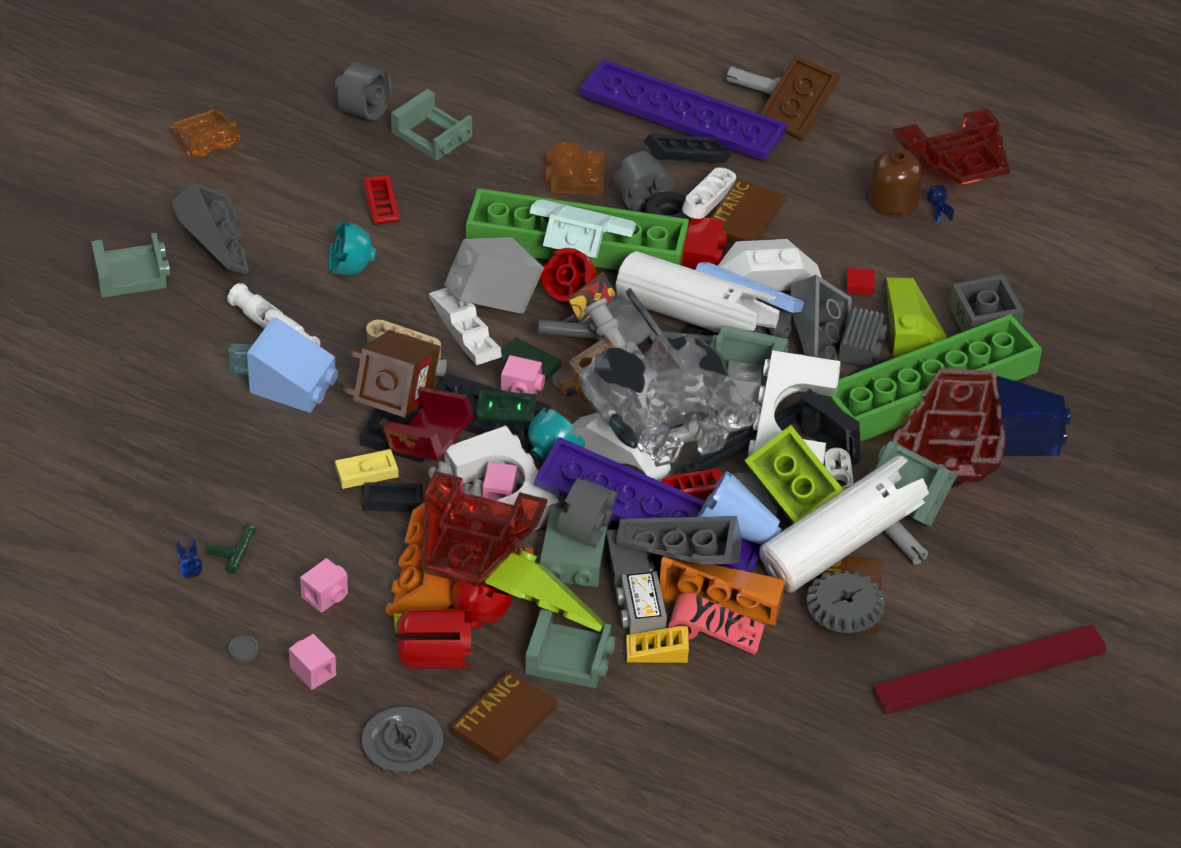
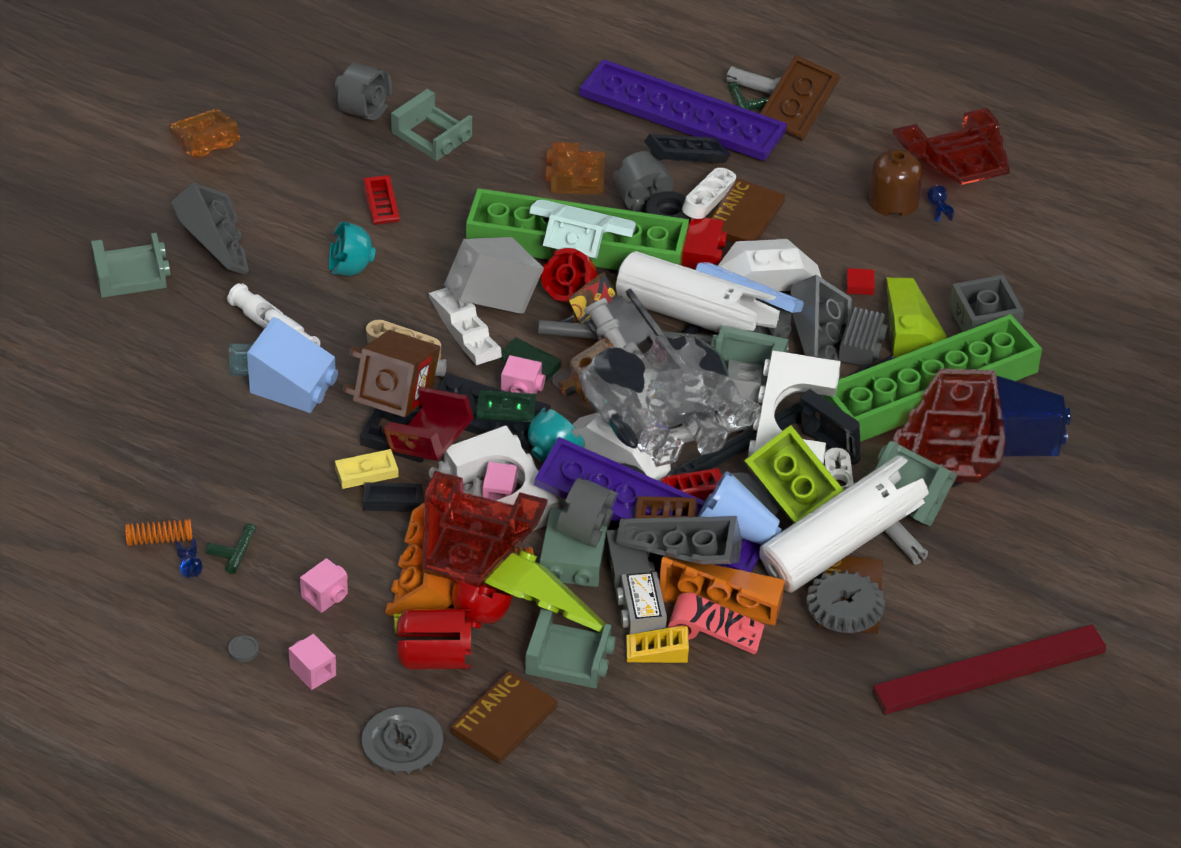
none -> orange piece [125,518,192,546]
none -> reddish brown slope [635,496,698,518]
none -> clear green piece [728,81,769,111]

